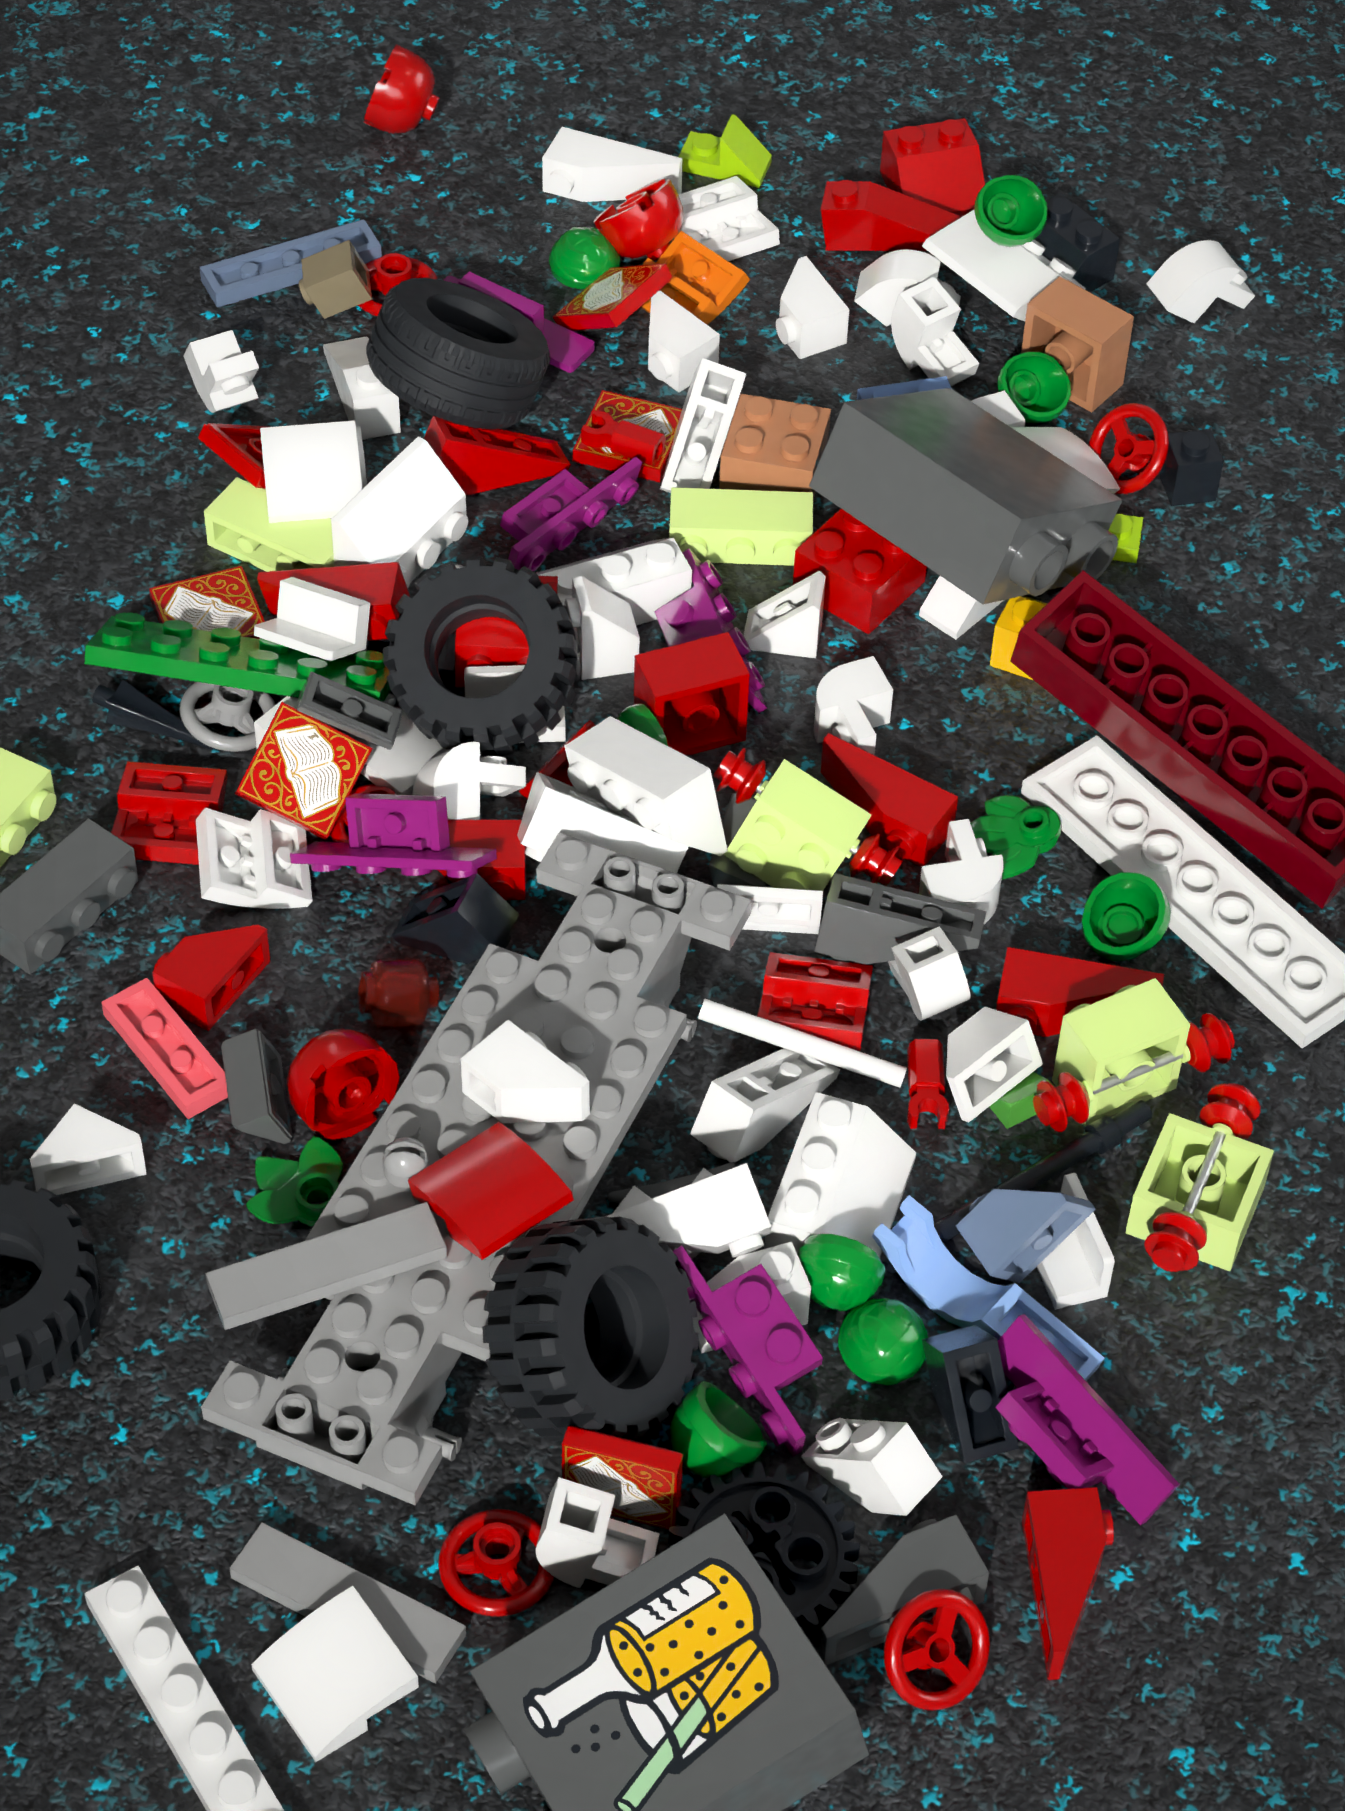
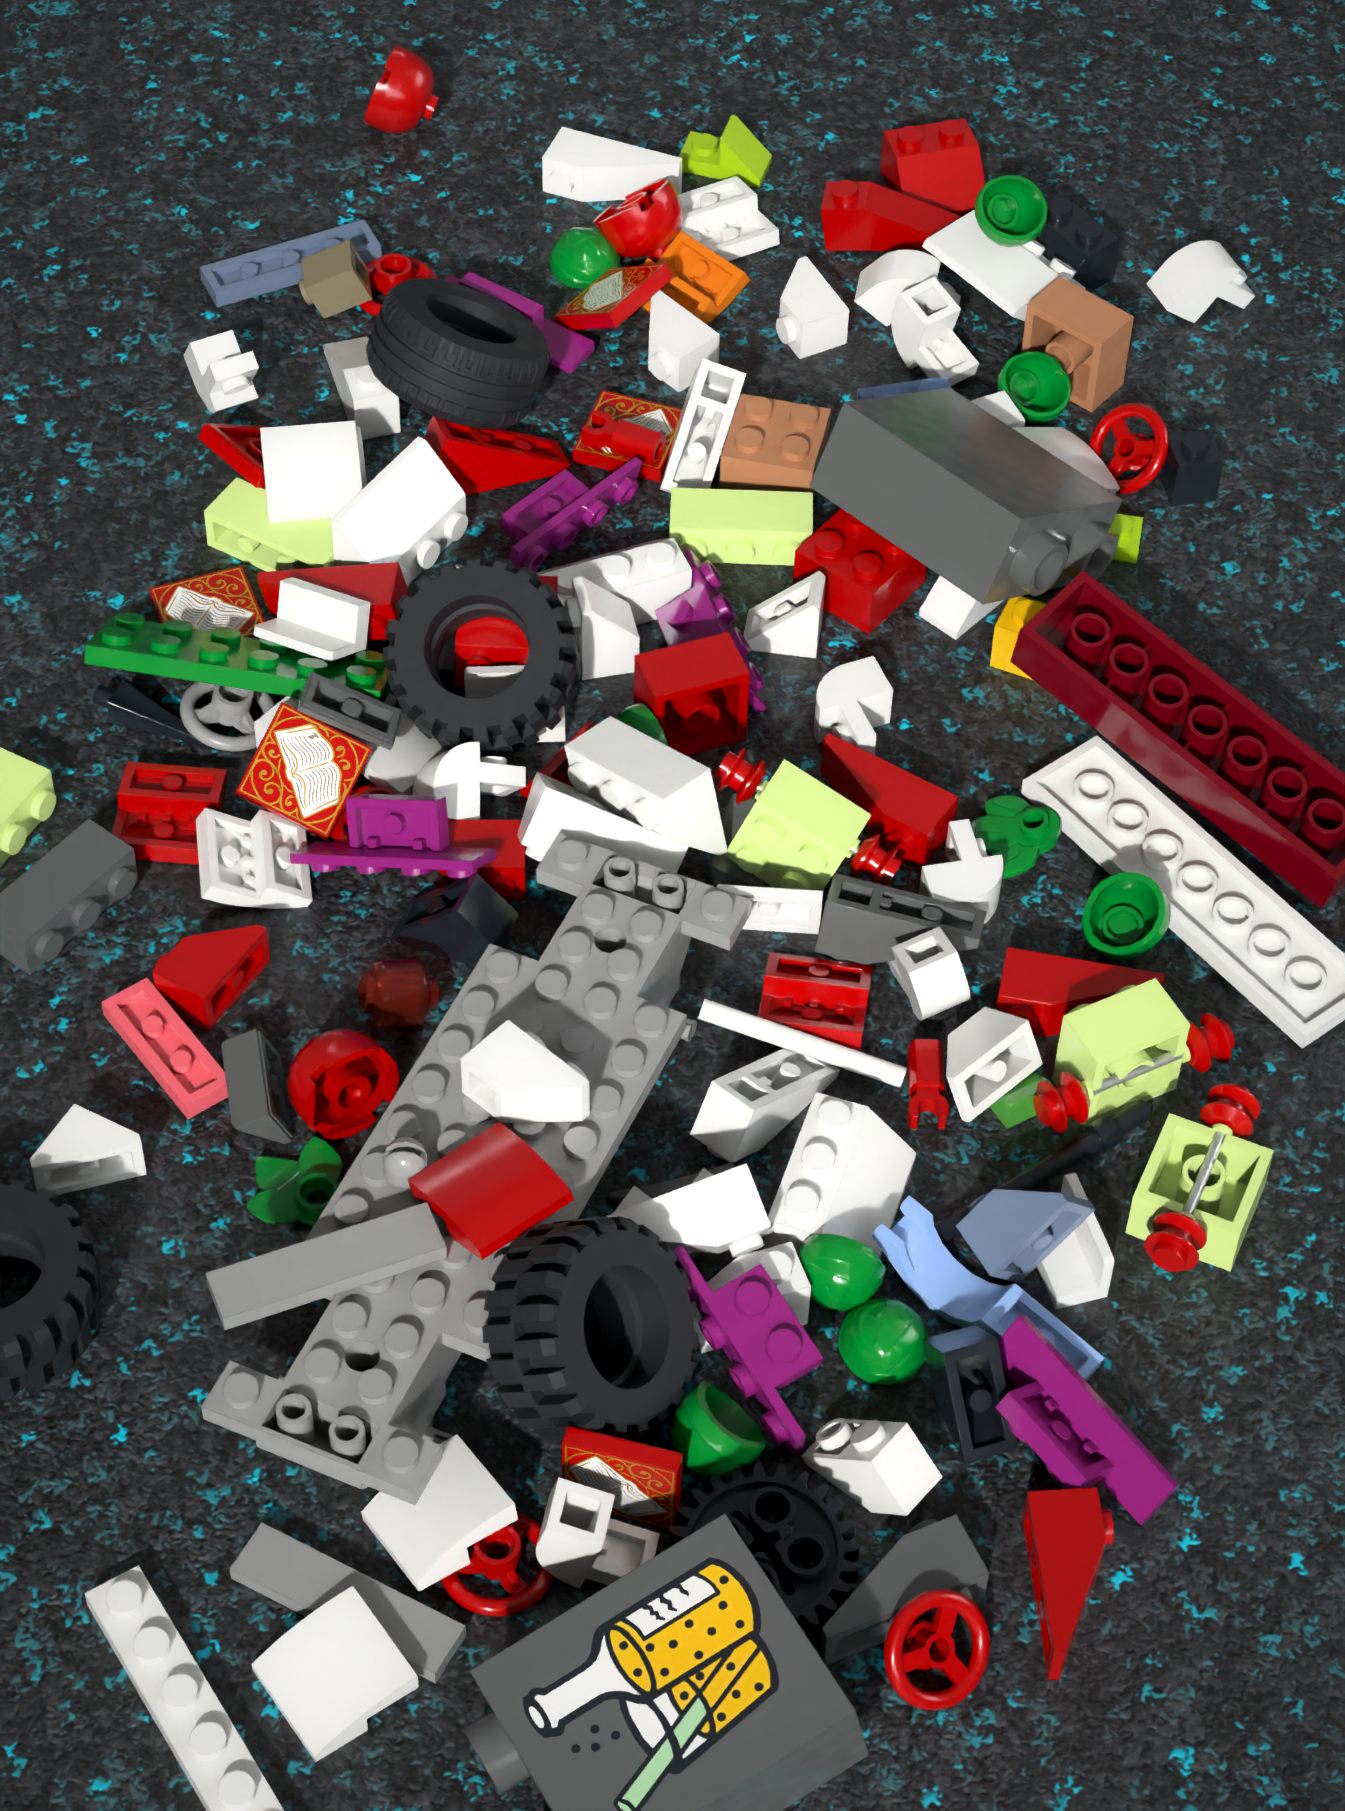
none -> white slope [361,1434,518,1591]

